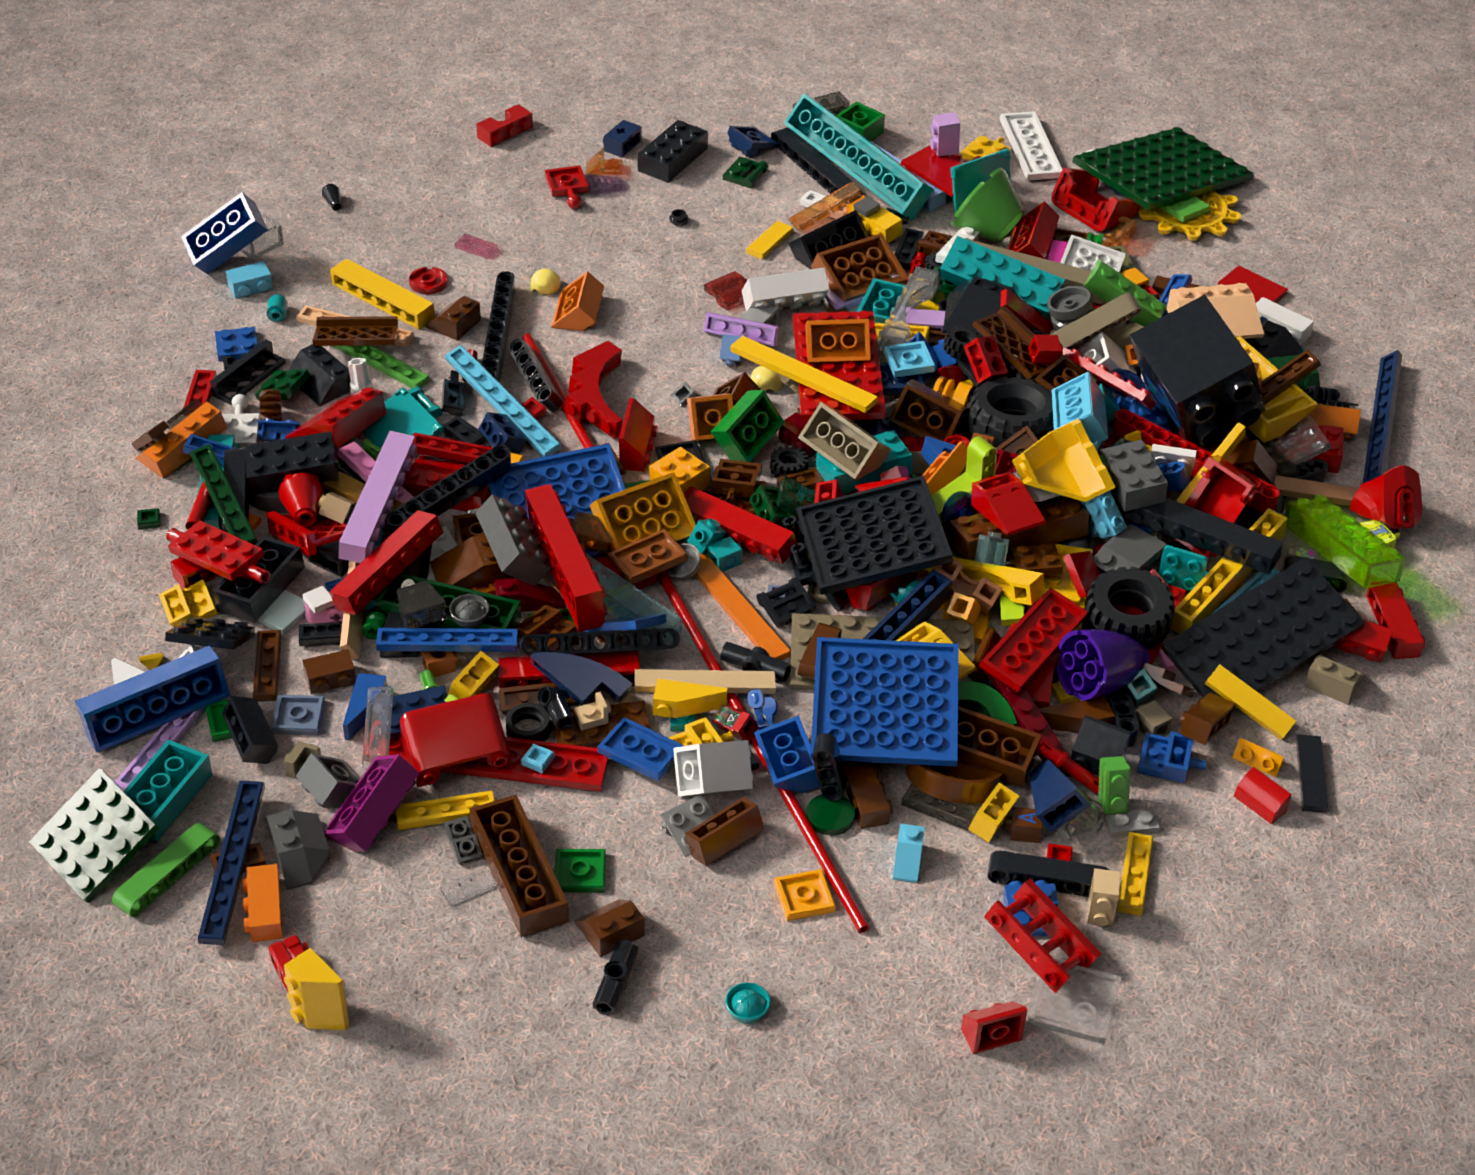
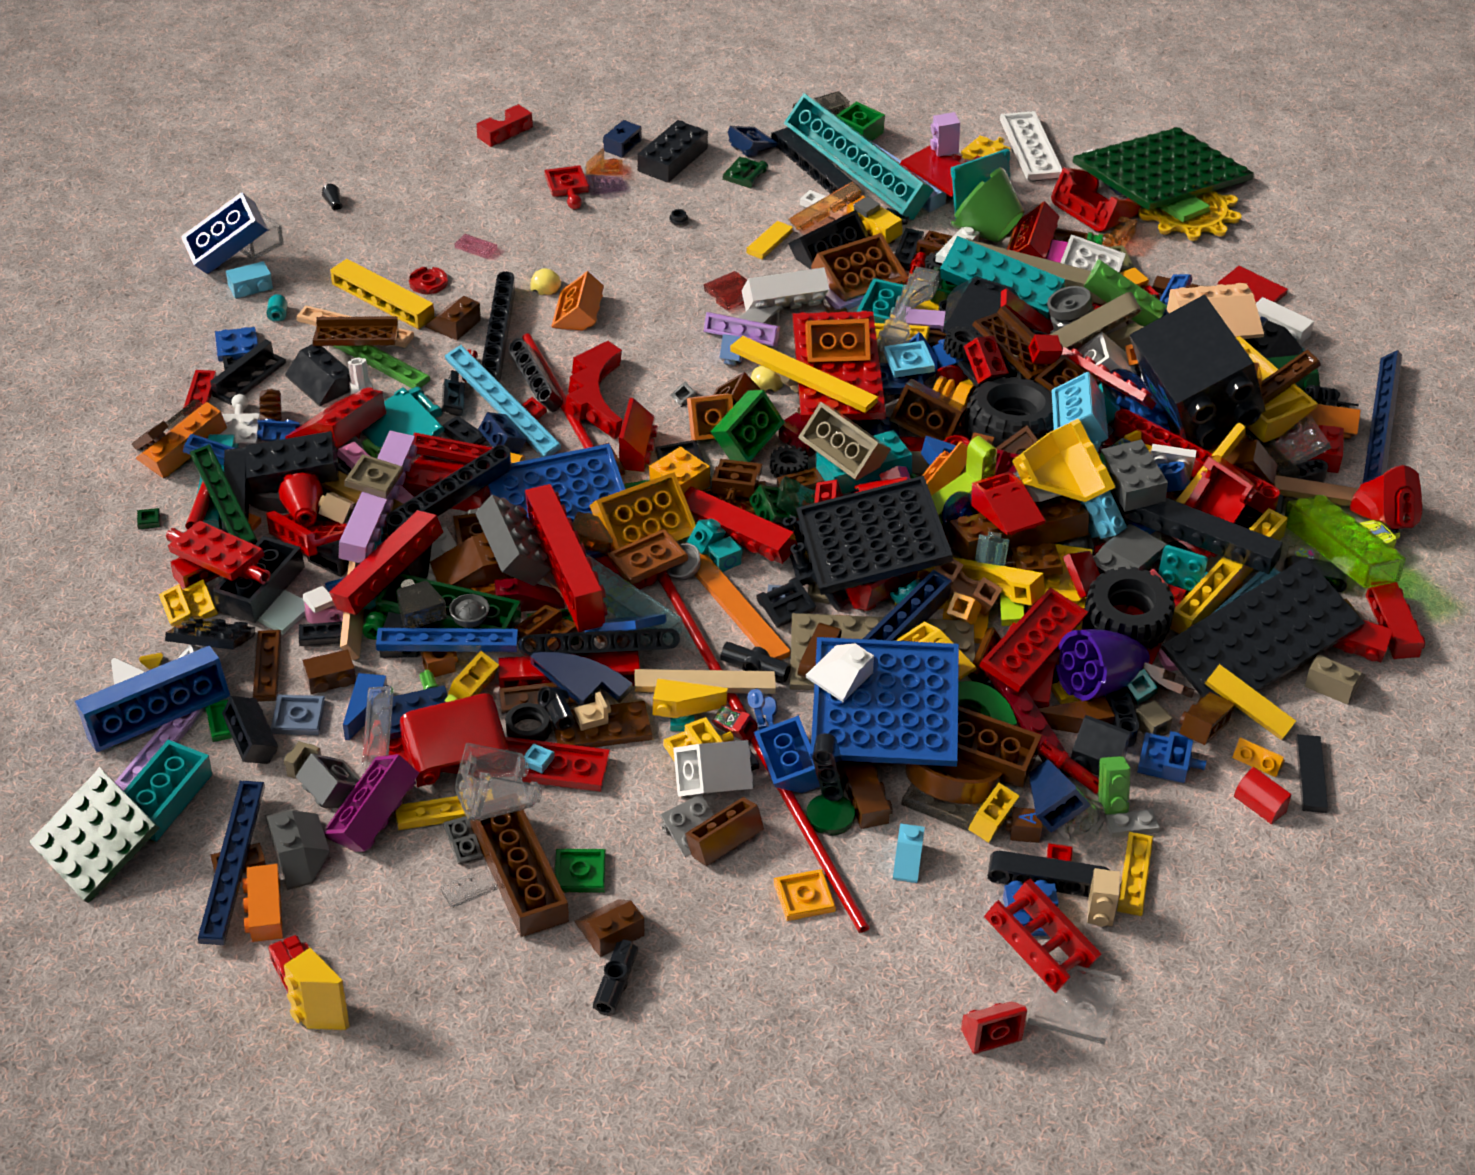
bright green beam [112,823,220,917] -> none
dark green plate [255,368,311,400] -> none
blue tile [597,717,684,782] -> none
teal hat [725,982,771,1024] -> none
none -> dark tan tile [345,454,403,499]
none -> clear windscreen [455,743,542,821]
none -> white slope [806,643,874,702]

